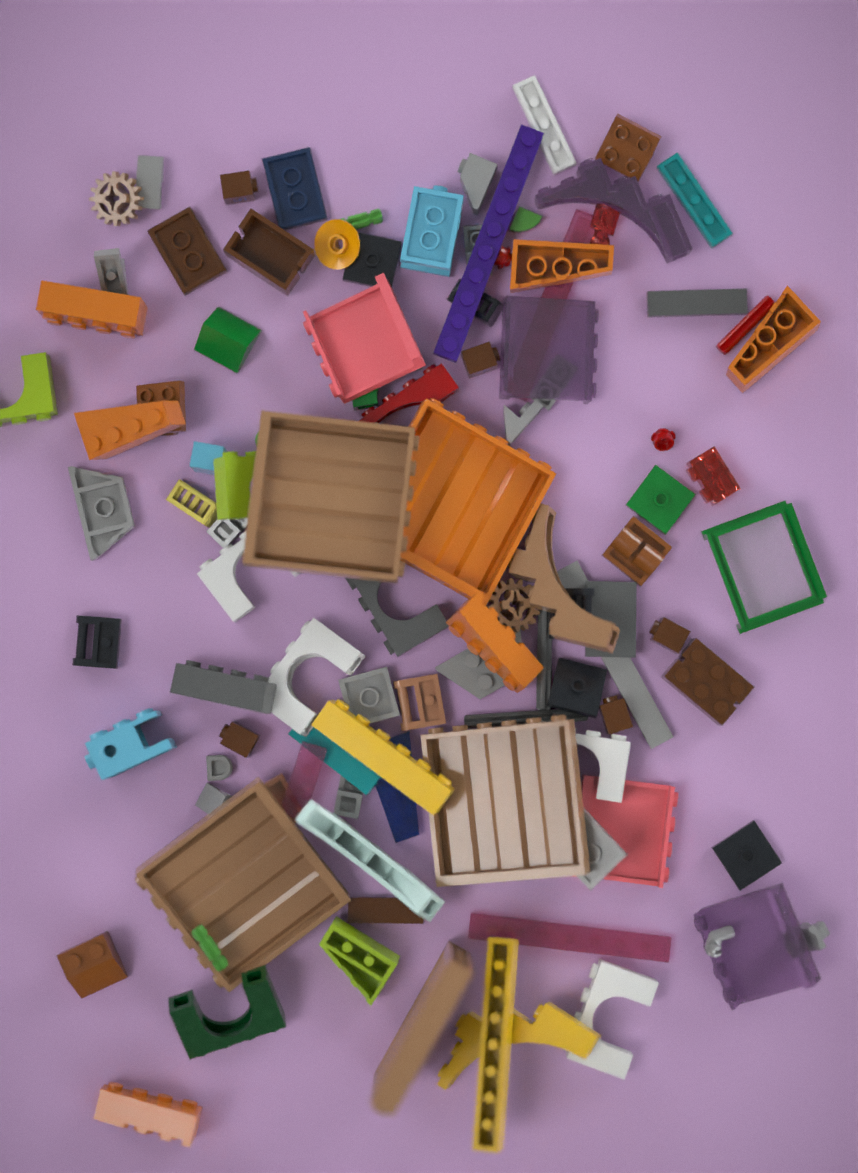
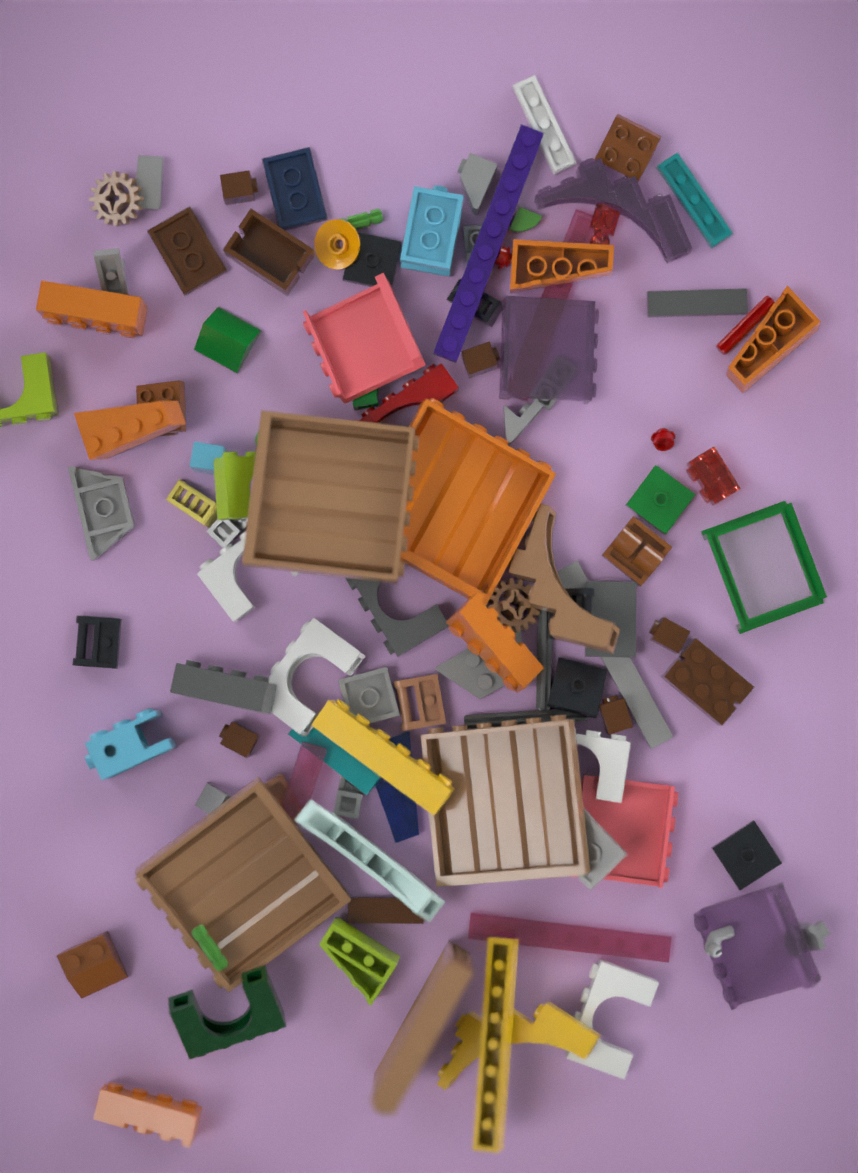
light grey tile [206,755,233,781] -> none

